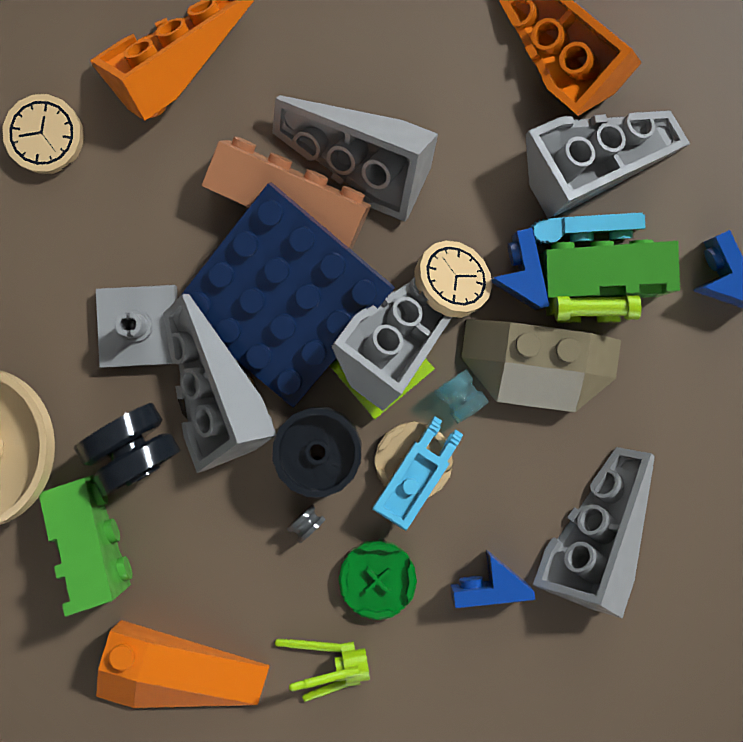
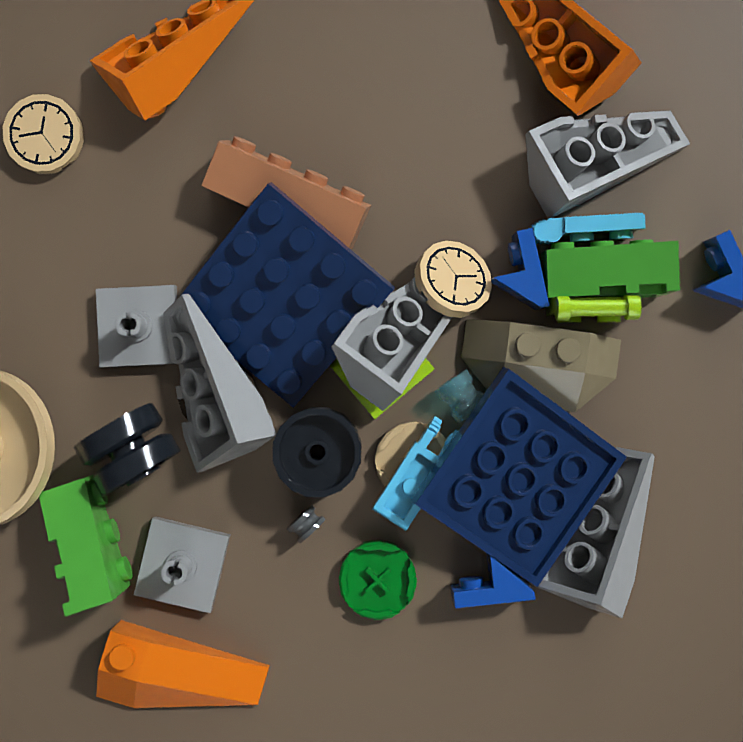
light grey wedge [272,95,438,222] -> none
lime plant [274,639,370,702] -> none
none -> light grey tile [134,516,231,613]
none -> dark blue plate [411,367,627,587]

